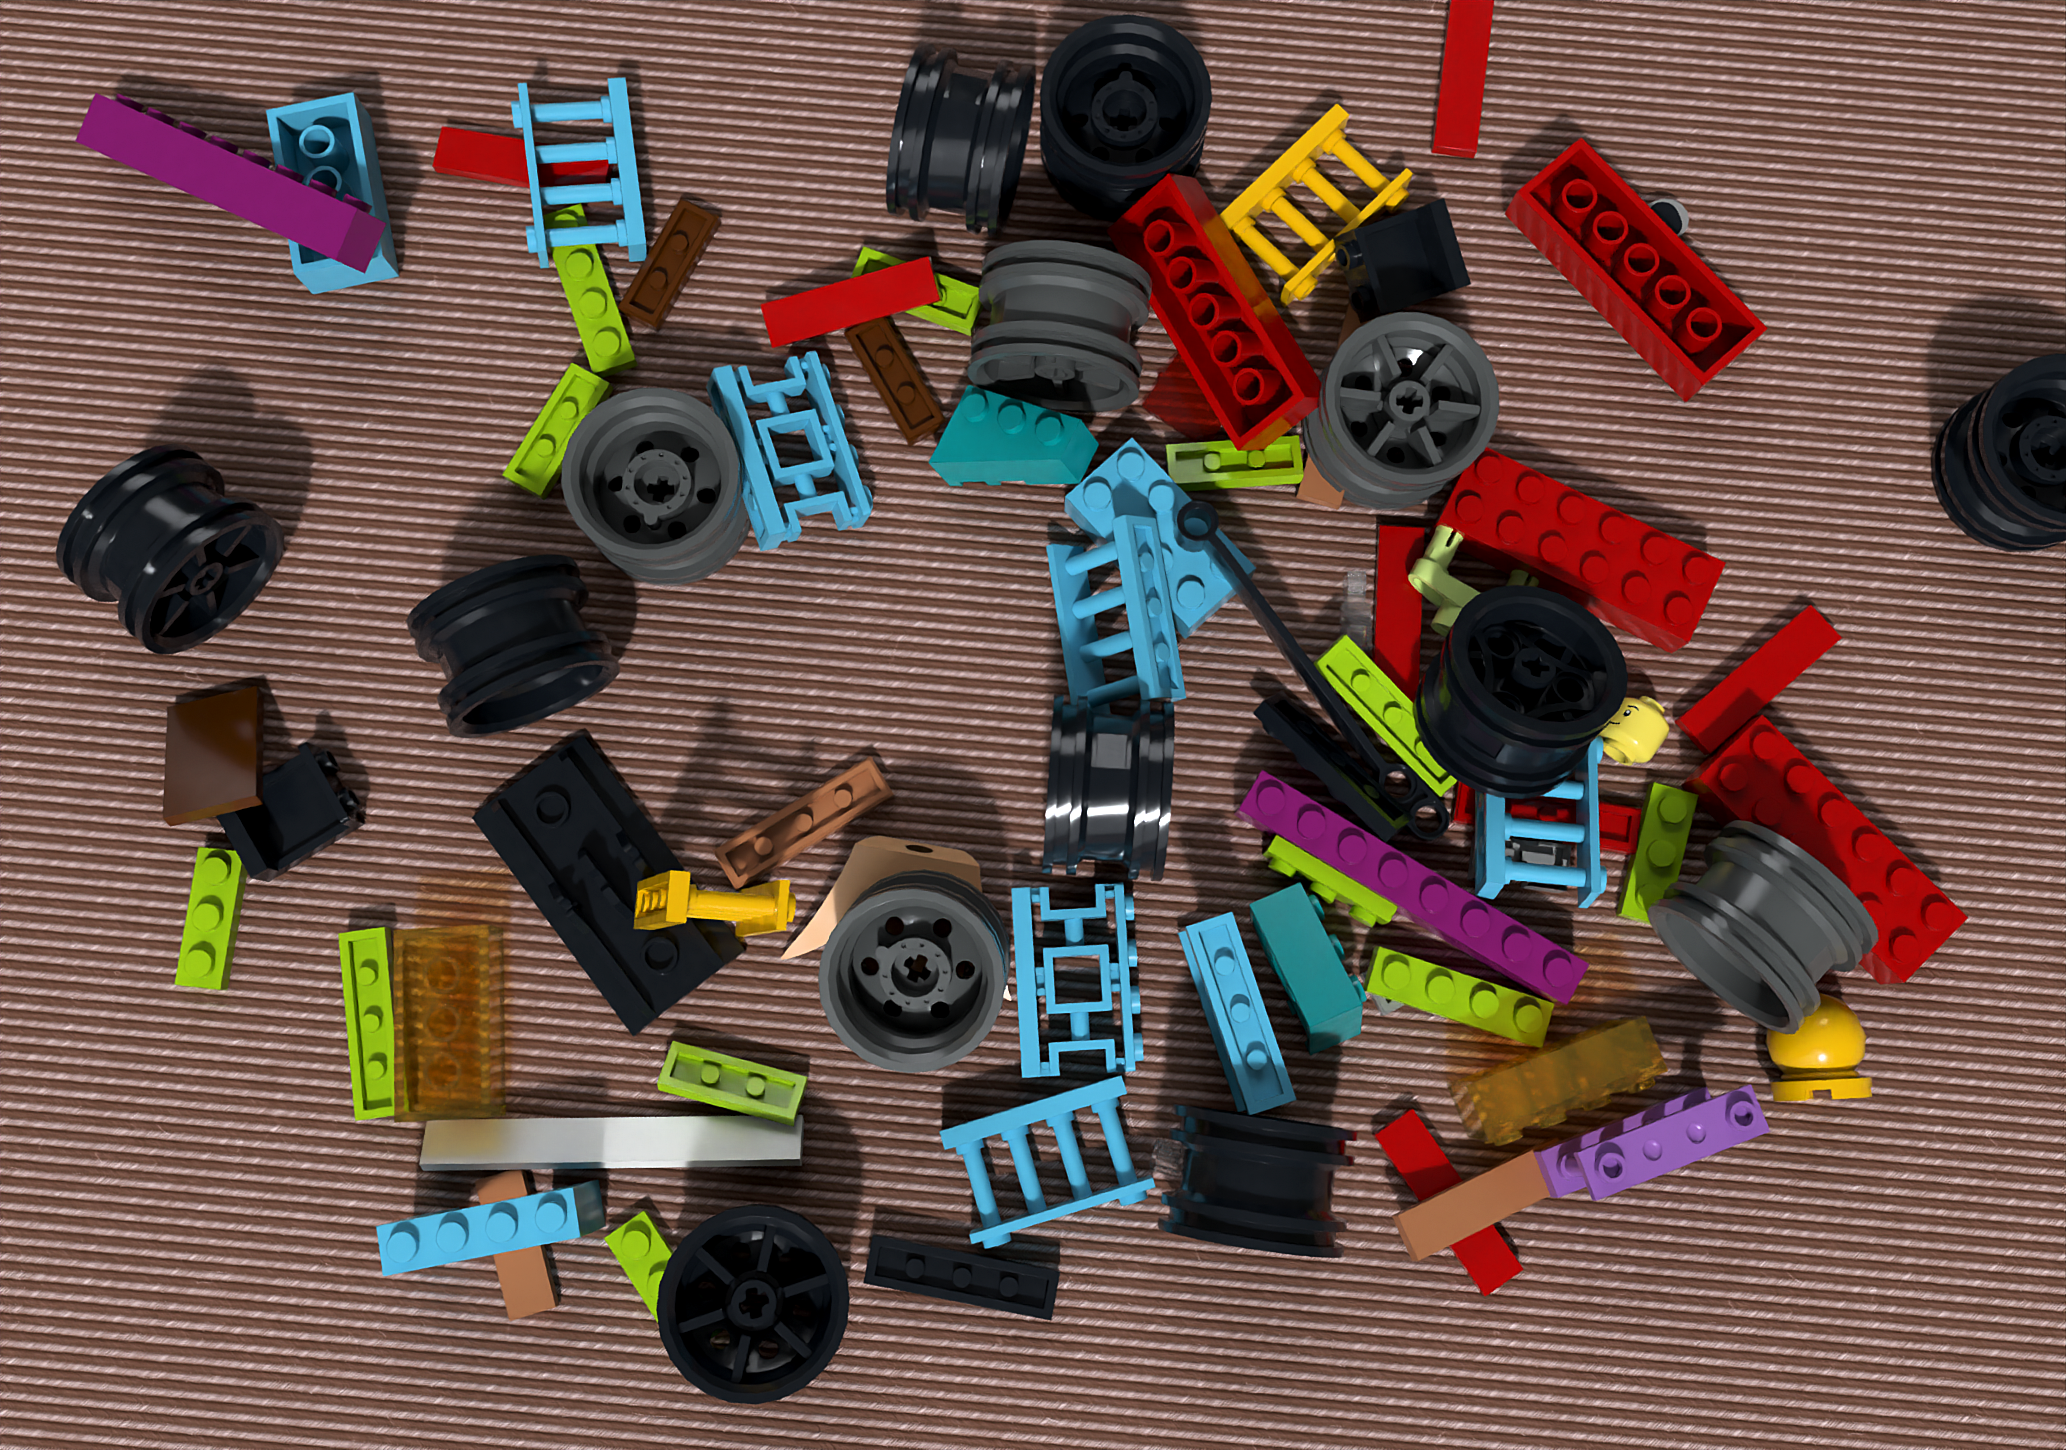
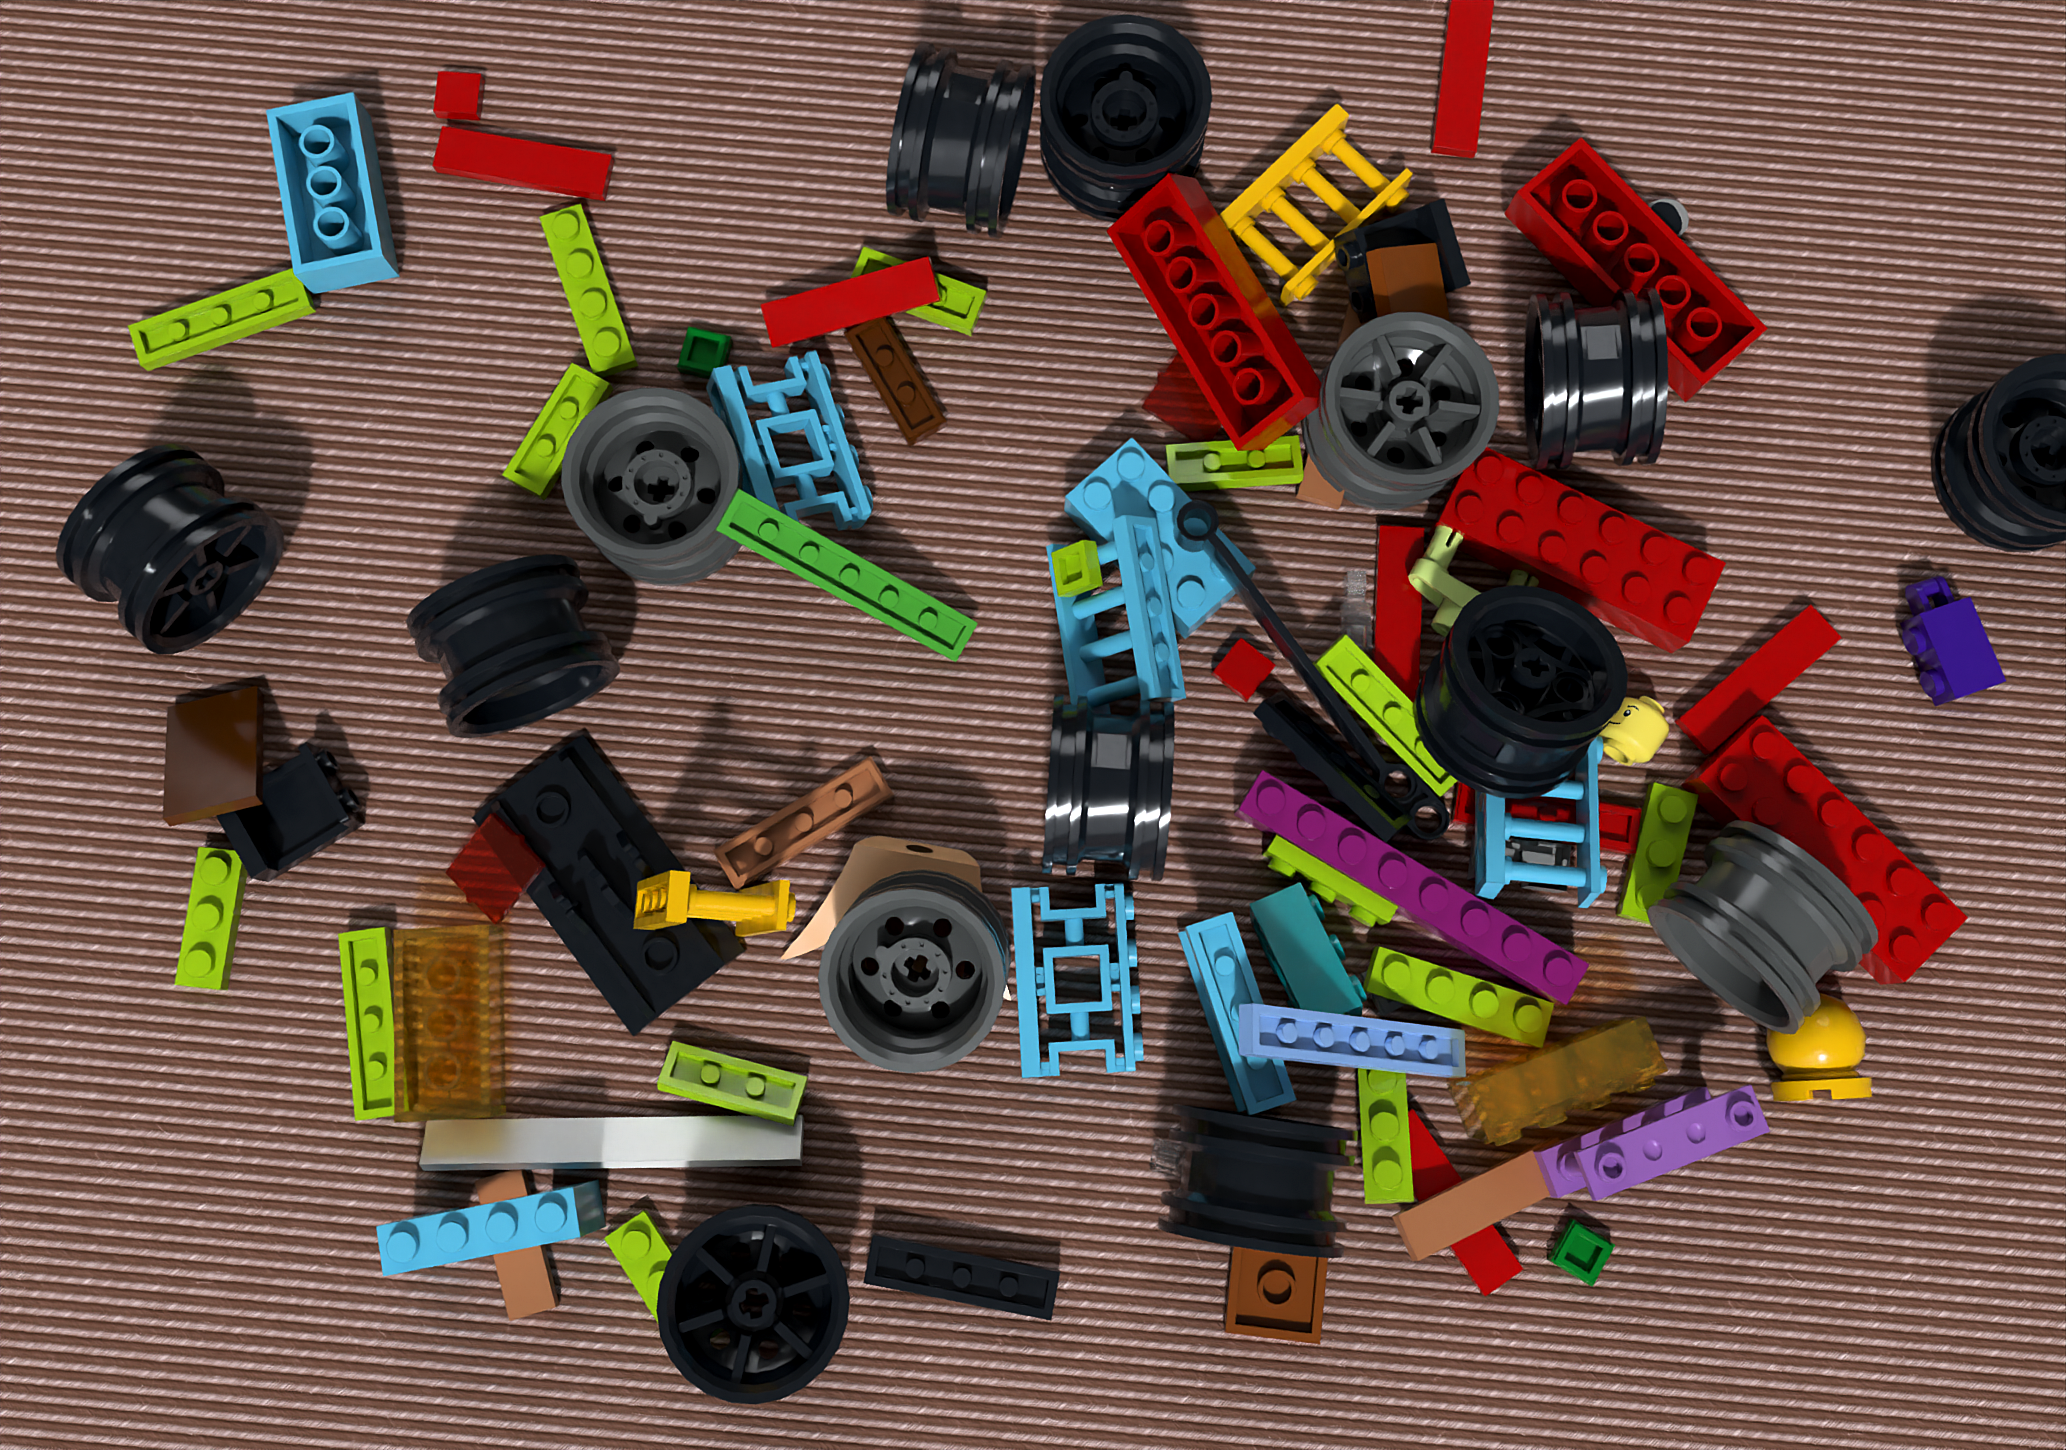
magenta brick [75,93,387,274] -> none
medium azure fence [511,77,647,268] -> none
reddish brown tile [617,197,722,333] -> none
teal wedge [928,385,1099,486] -> none
medium azure fence [939,1075,1156,1249] -> none
dark grey wheel [967,240,1153,413] -> none
none -> lime plate [128,268,316,371]
none -> red tile [433,71,485,121]
none -> clear red piece [445,813,546,925]
none -> green tile [677,326,733,379]
none -> bright green plate [715,488,978,662]
none -> lime tile [1051,540,1103,597]
none -> red tile [1211,637,1276,703]
none -> dark orange tile [1223,1246,1328,1344]
none -> light blue plate [1239,1003,1466,1078]
none -> lime plate [1357,1068,1414,1204]
none -> dark orange tile [1366,243,1450,322]
none -> black wheel [1523,287,1668,470]
none -> green tile [1547,1218,1615,1287]
none -> dark purple brick [1900,575,2006,707]

